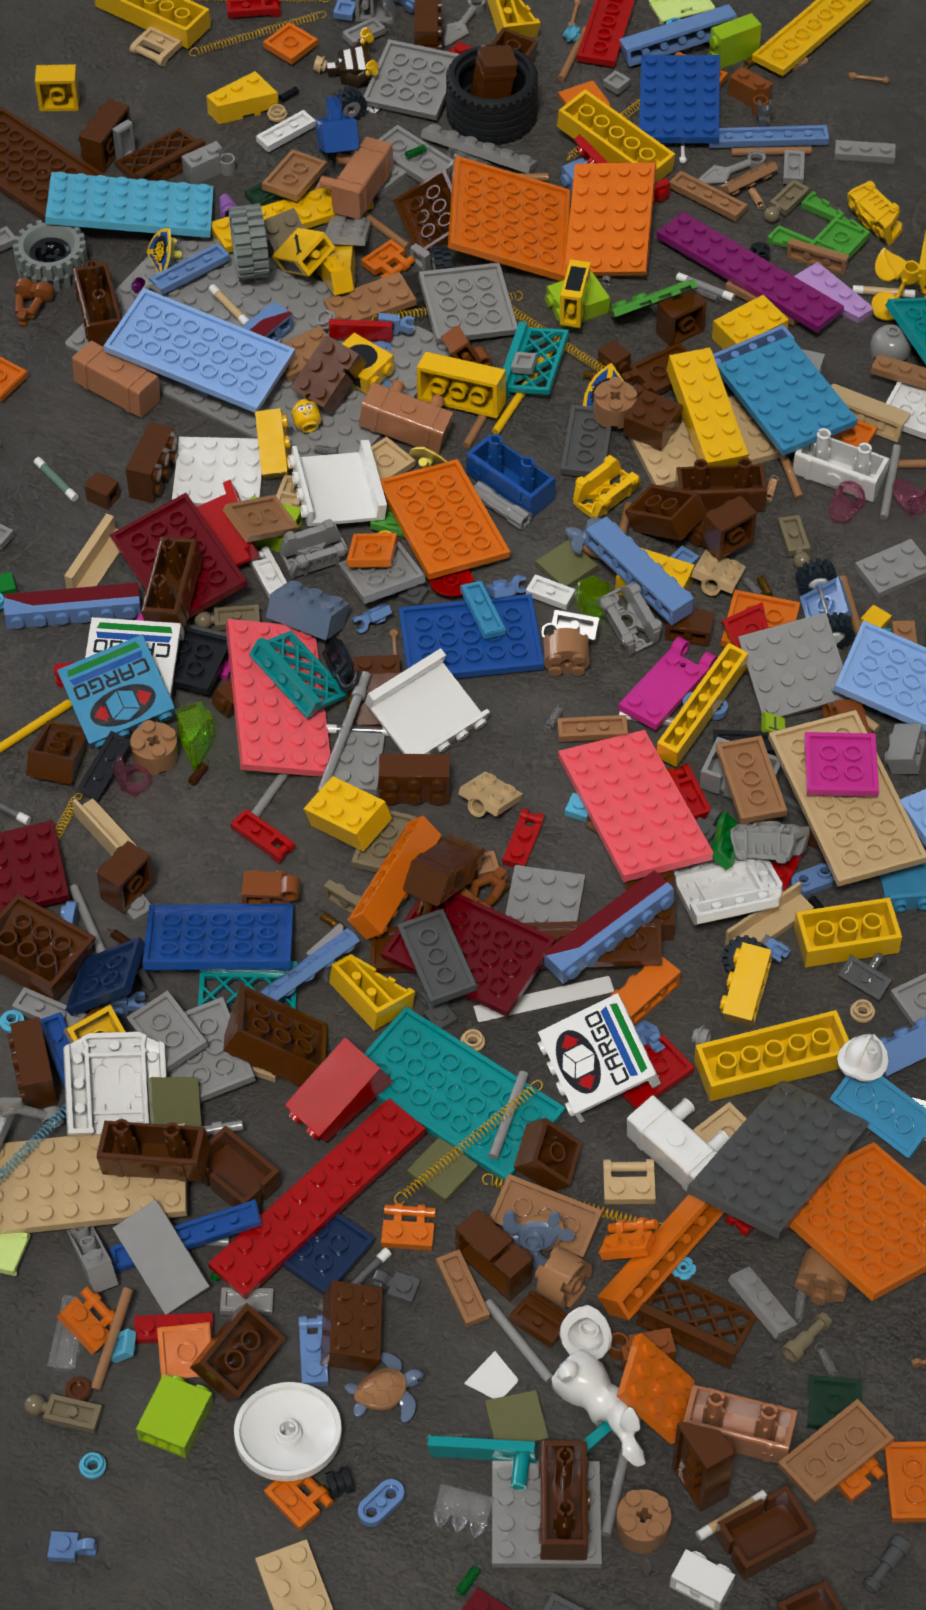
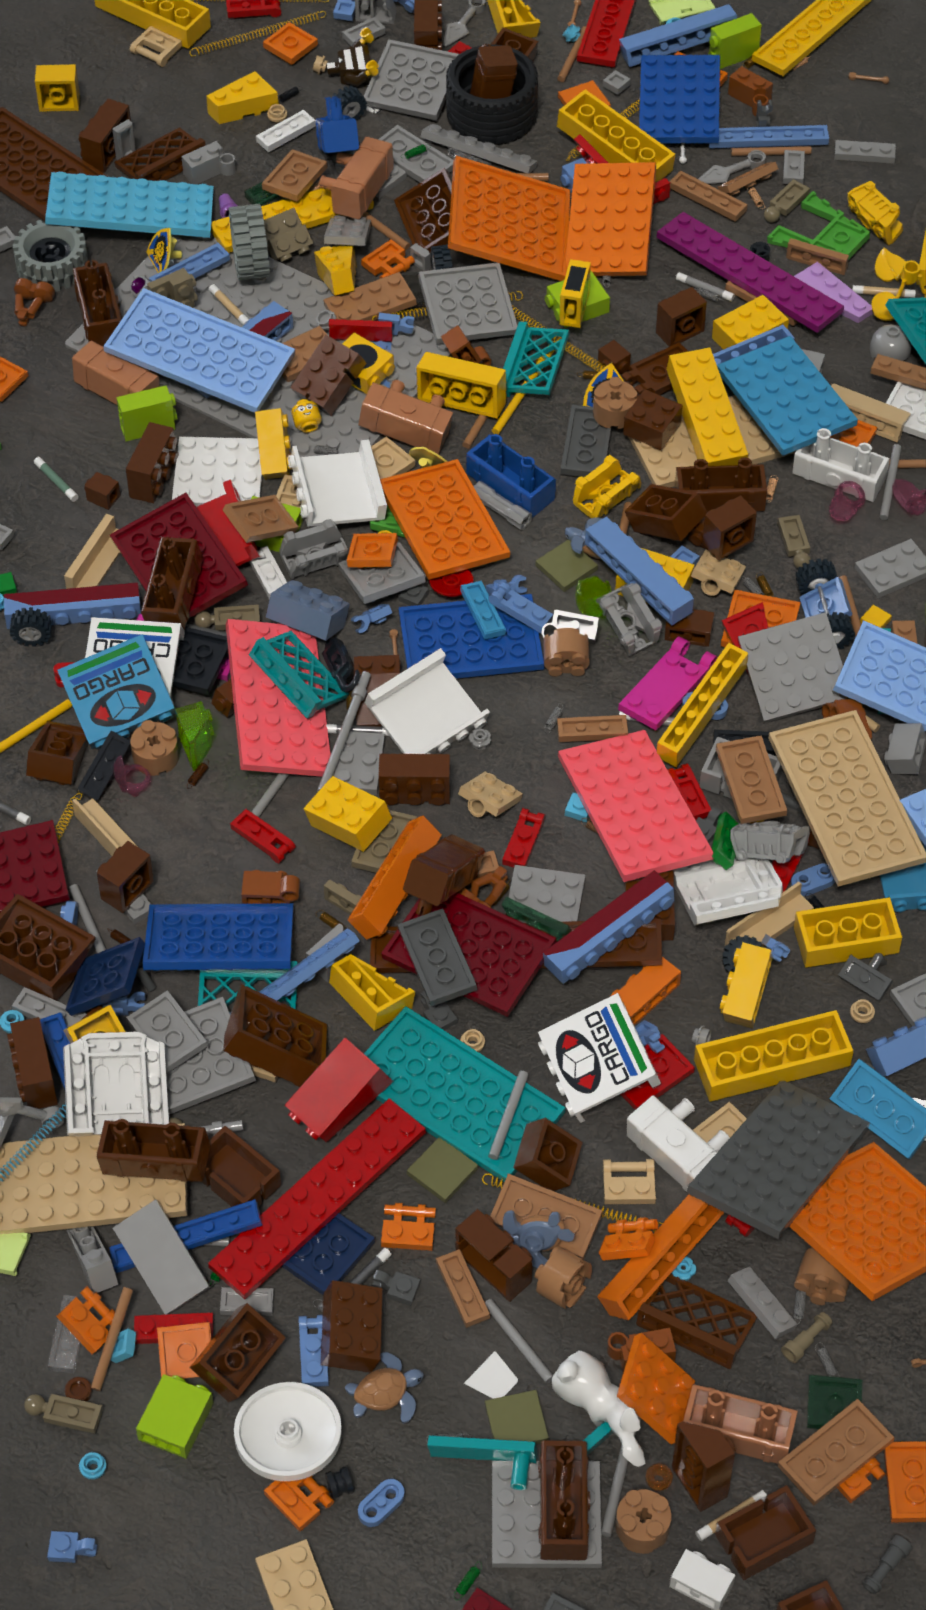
olive tile [148,1077,201,1127] -> none
yellow brick [271,228,336,276] -> none
yellow piece [394,1080,543,1203] -> none
clear plate [434,1483,494,1537] -> none
white sticker [474,976,614,1022] -> none
reddish brown plate [509,1290,568,1348] -> none
light grey plate [511,352,538,374] -> none
white plate [526,574,576,610] -> none
white helmet [560,1305,612,1359] -> none
bright green wing [608,279,697,318] -> none
lime tile [761,711,785,732] -> none
medium nougat bar [776,448,803,499] -> none
dark pink plate [804,732,879,797] -> none
white helmet [837,1033,889,1082] -> none
none -> black wheel [10,607,52,647]
none -> lime brick [116,385,178,441]
none -> dark tan plate [147,268,198,308]
none -> light grey plate [469,728,491,750]
none -> medium blue plate [489,582,553,633]
none -> clear green plate [501,896,571,941]
none -> clear orange plate [646,1464,673,1491]

